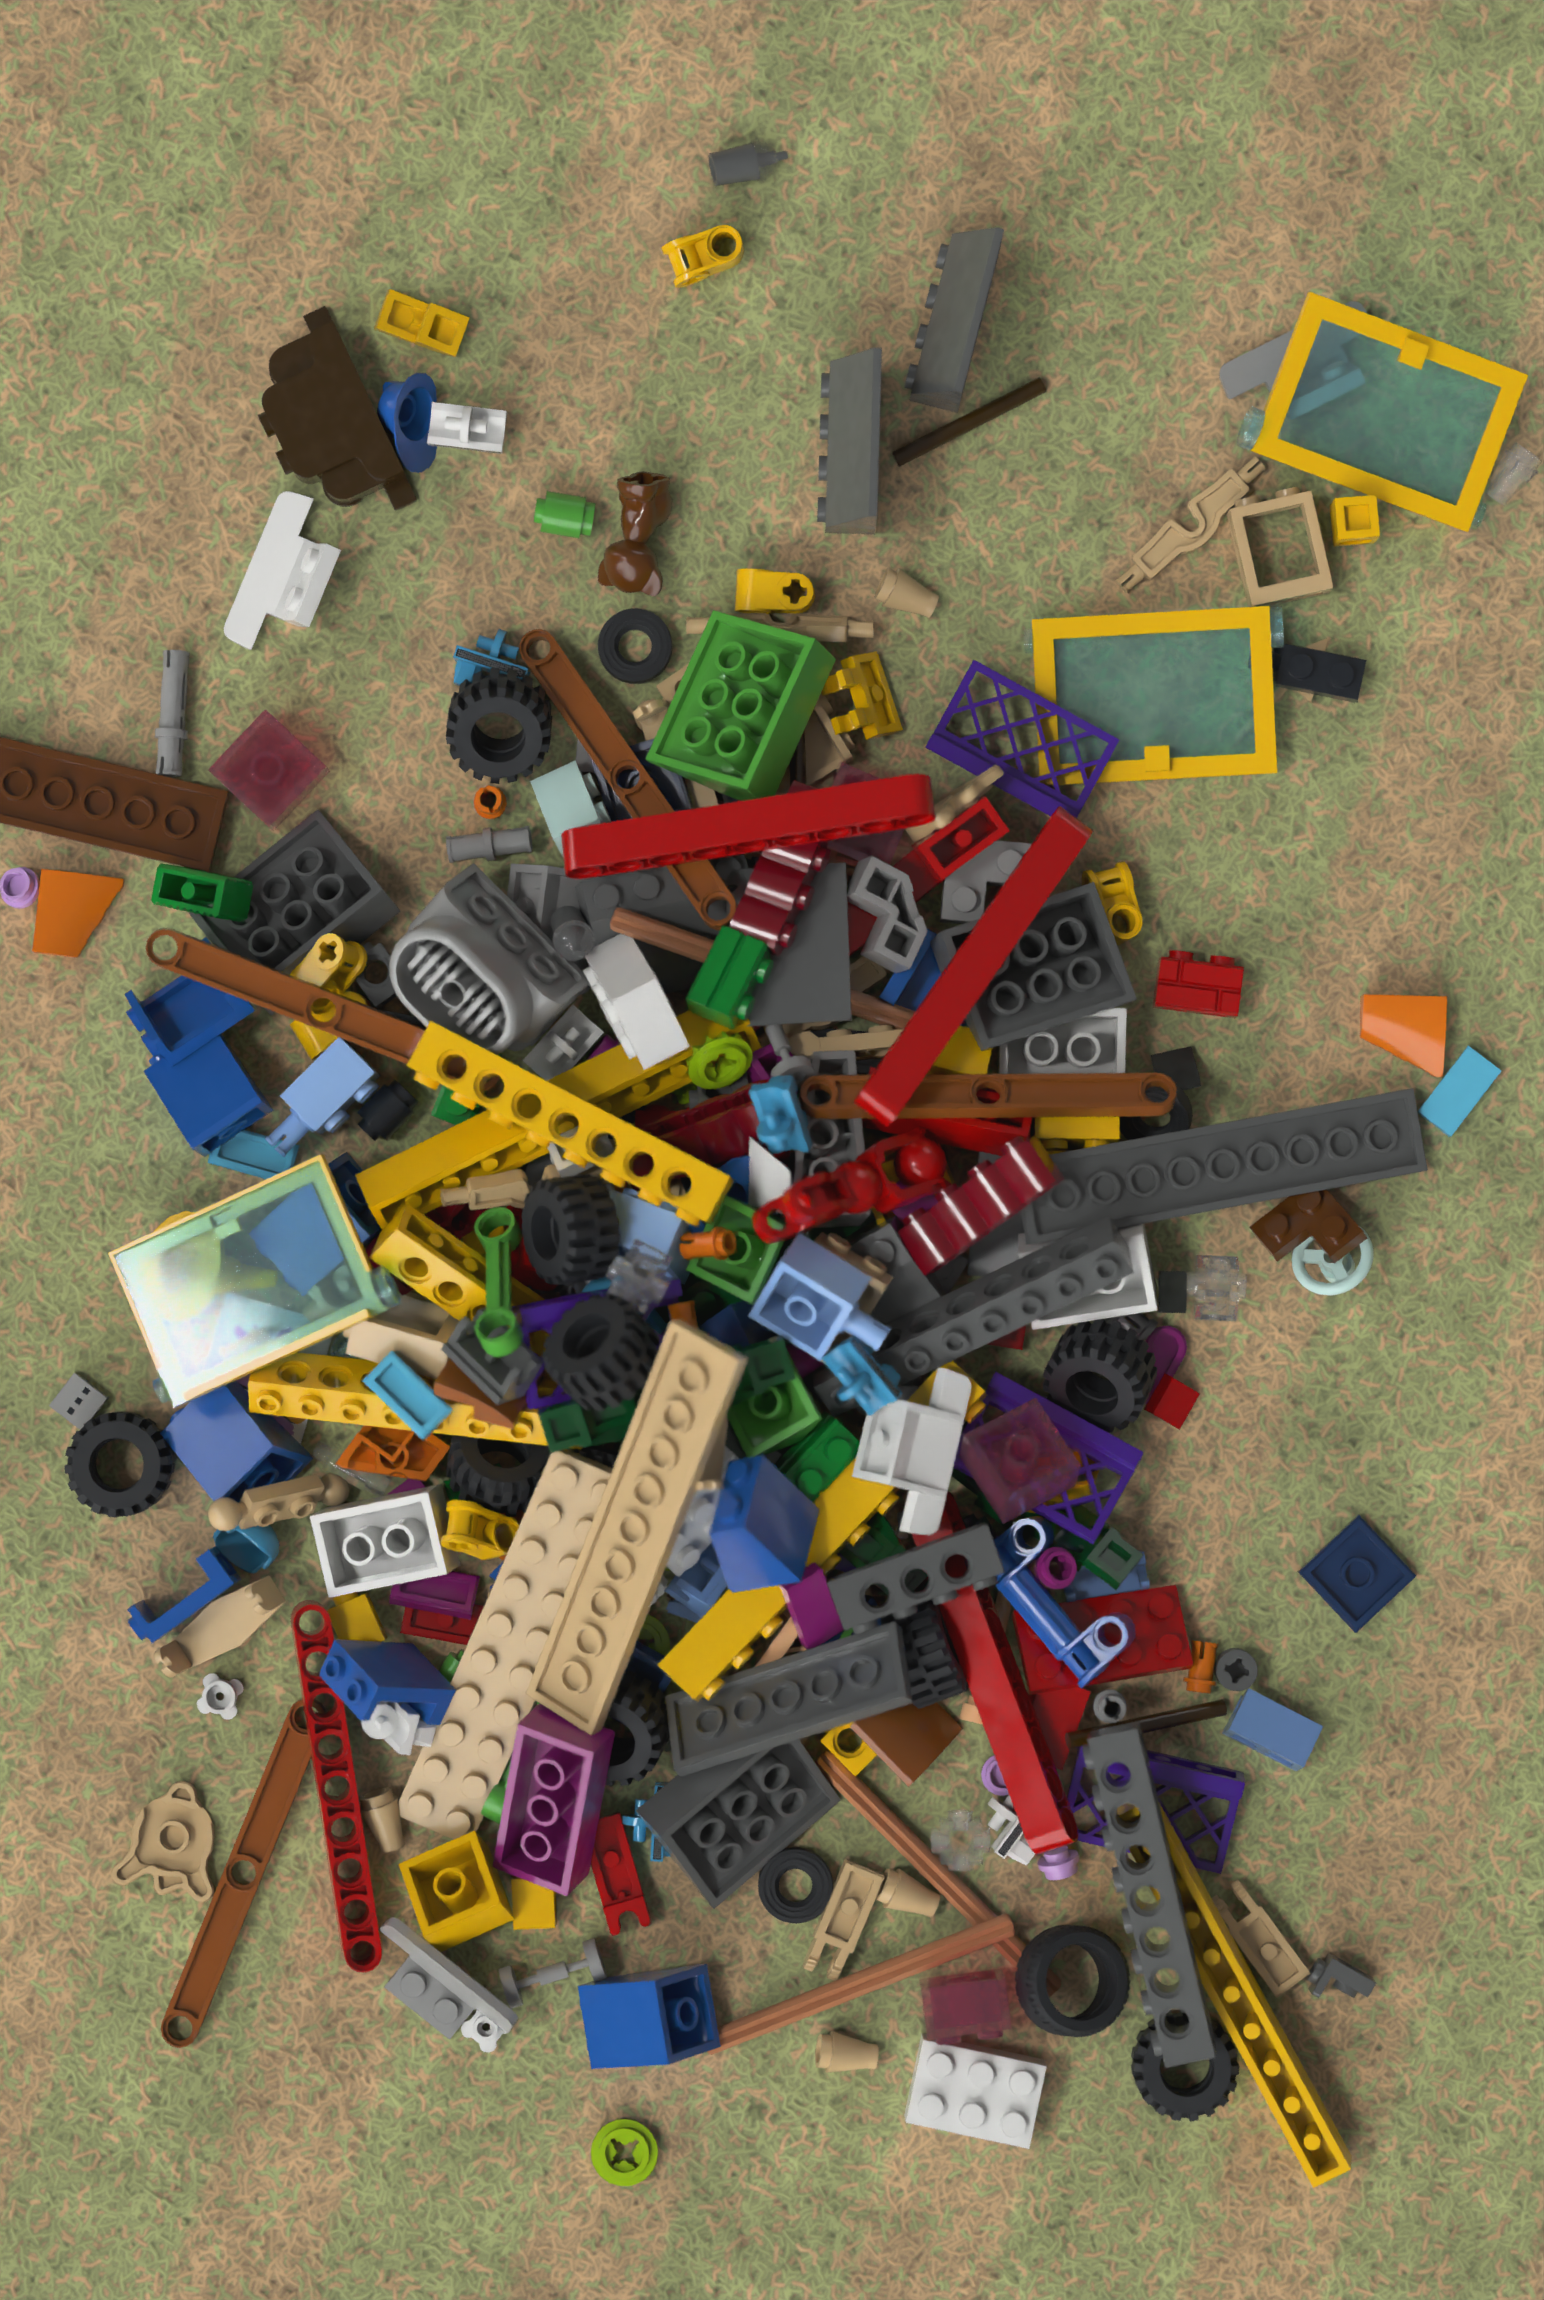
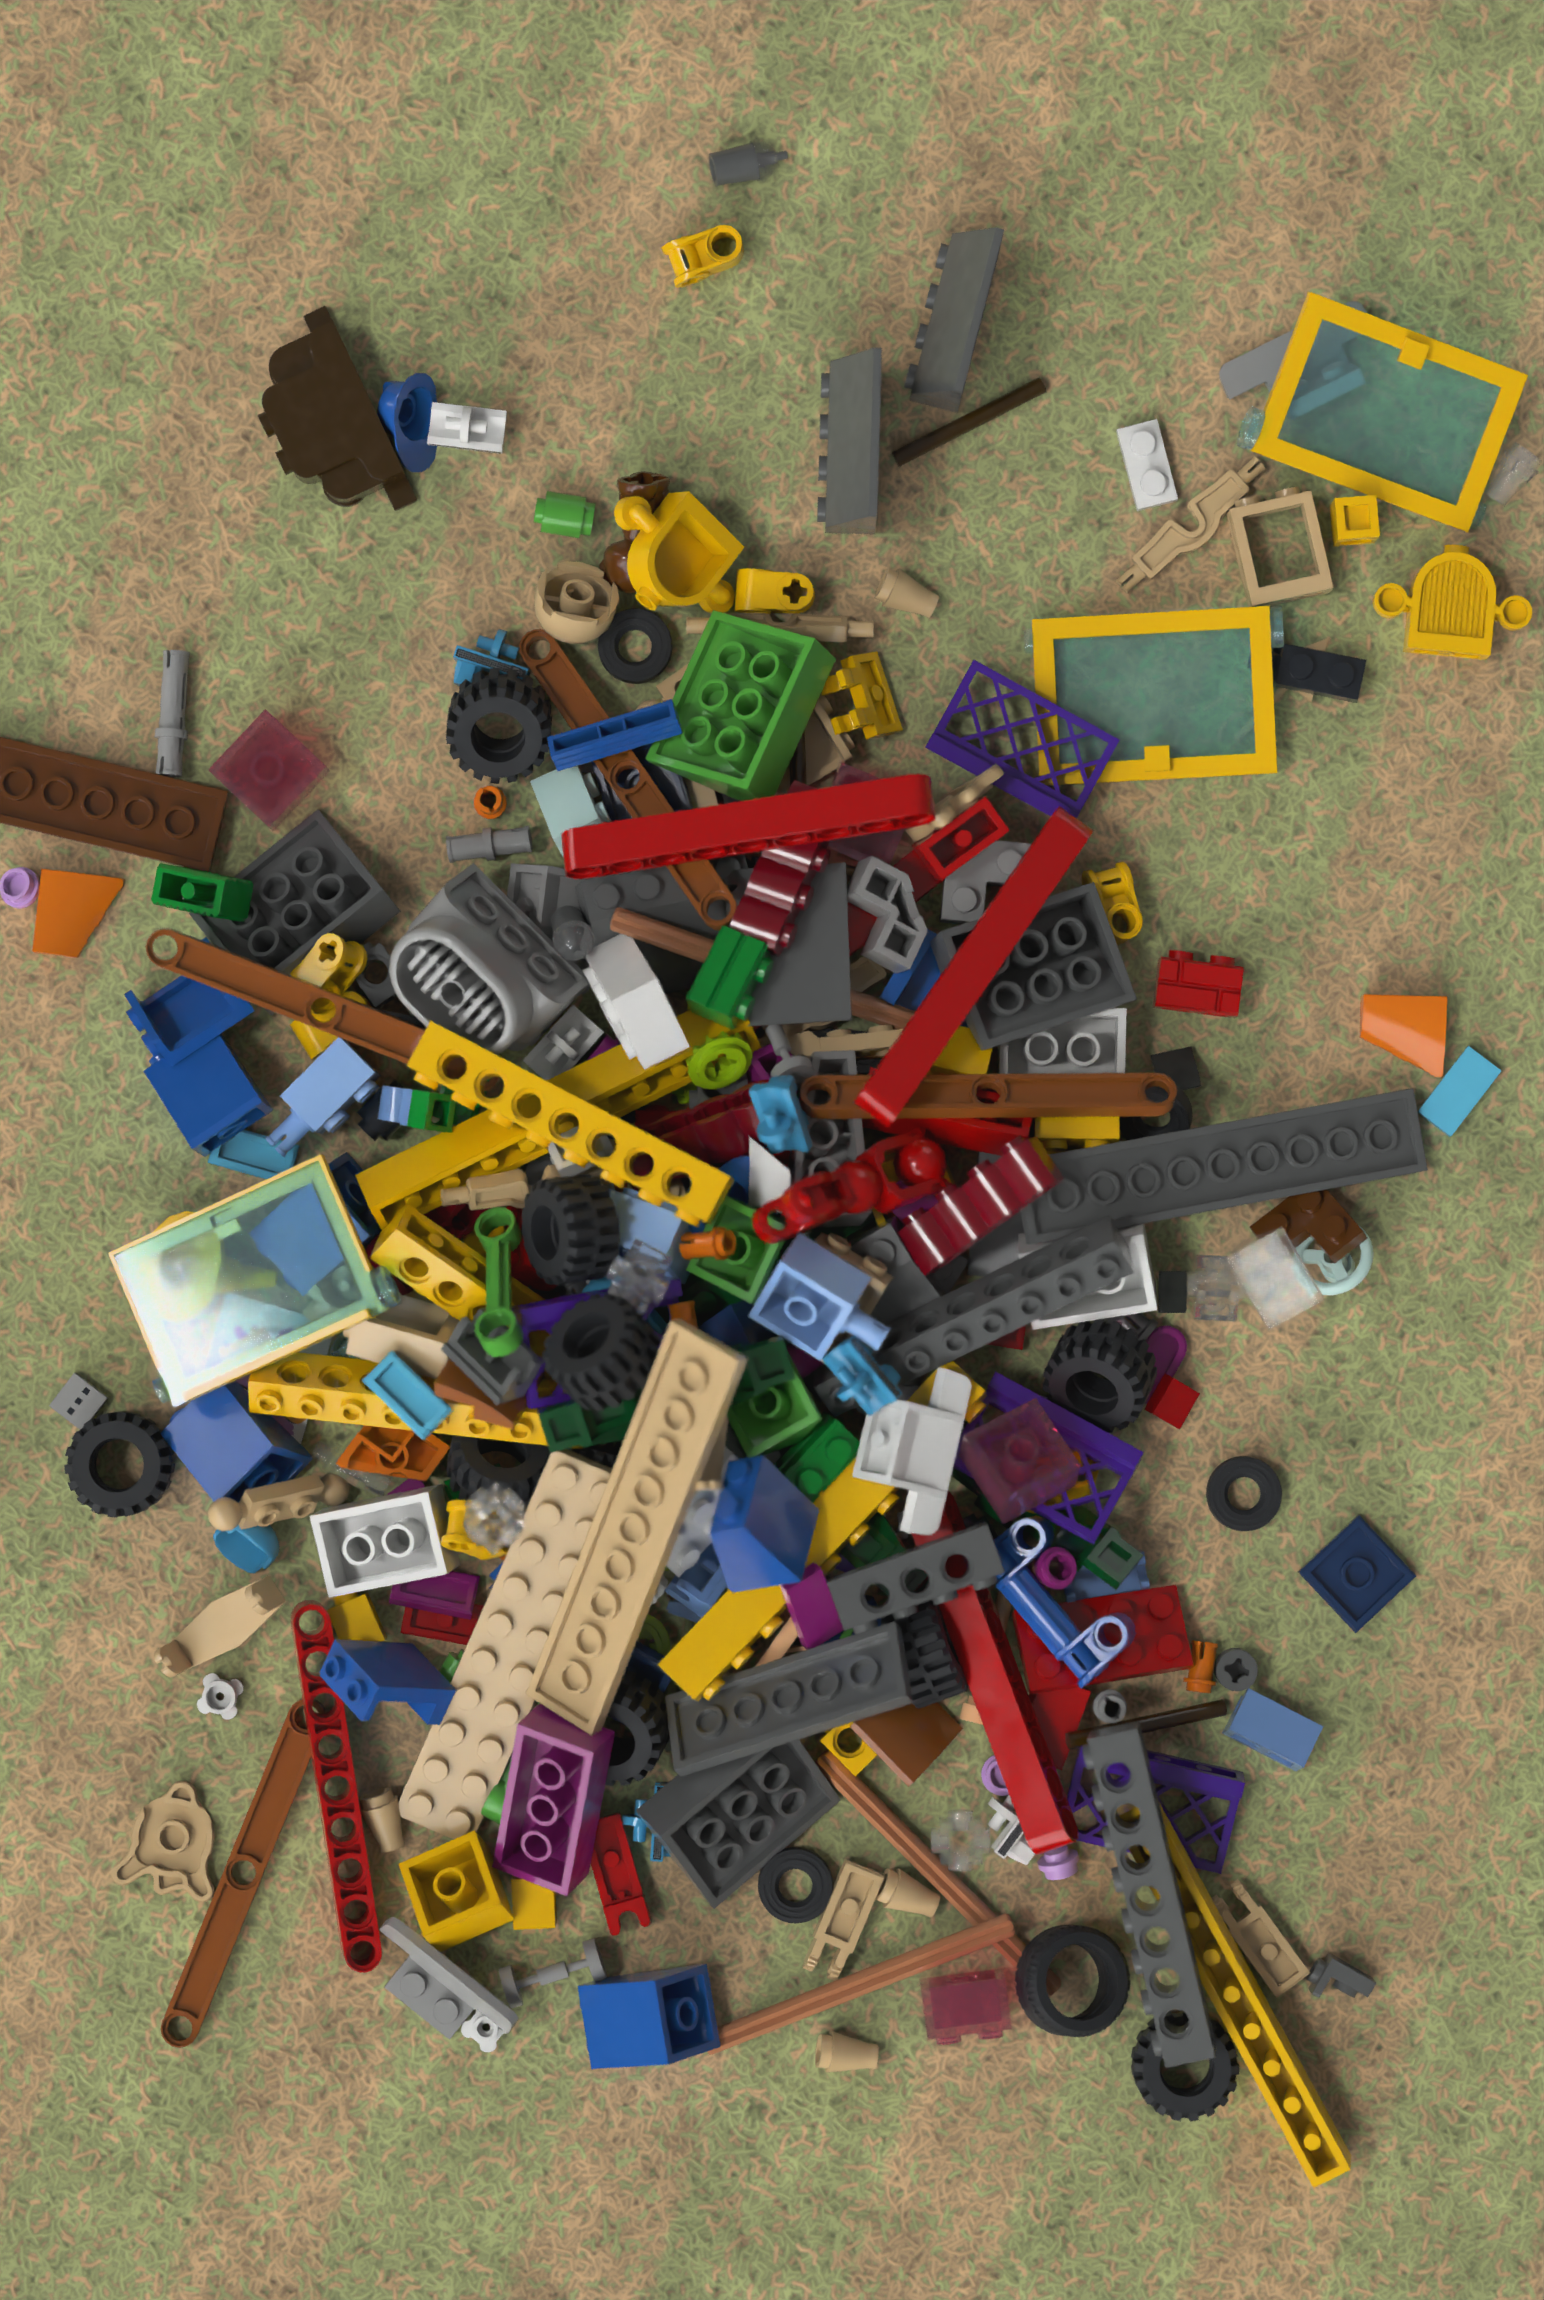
blue panel [127,1546,242,1643] -> none
white plate [224,491,341,650] -> none
white hips [361,1701,436,1755] -> none
yellow slope [374,289,470,357] -> none
lime gear [591,2118,658,2186] -> none
white brick [904,2033,1047,2149] -> none
none -> leg [378,1086,456,1133]
none -> clear brick [463,1482,525,1555]
none -> tan cylinder [534,561,619,644]
none -> blue piece [547,699,683,771]
none -> yellow piece [614,491,744,613]
none -> white plate [1116,419,1178,511]
none -> black tyre [1206,1456,1282,1531]
none -> clear slope [1226,1227,1325,1330]
none -> yellow piece [1373,545,1532,660]

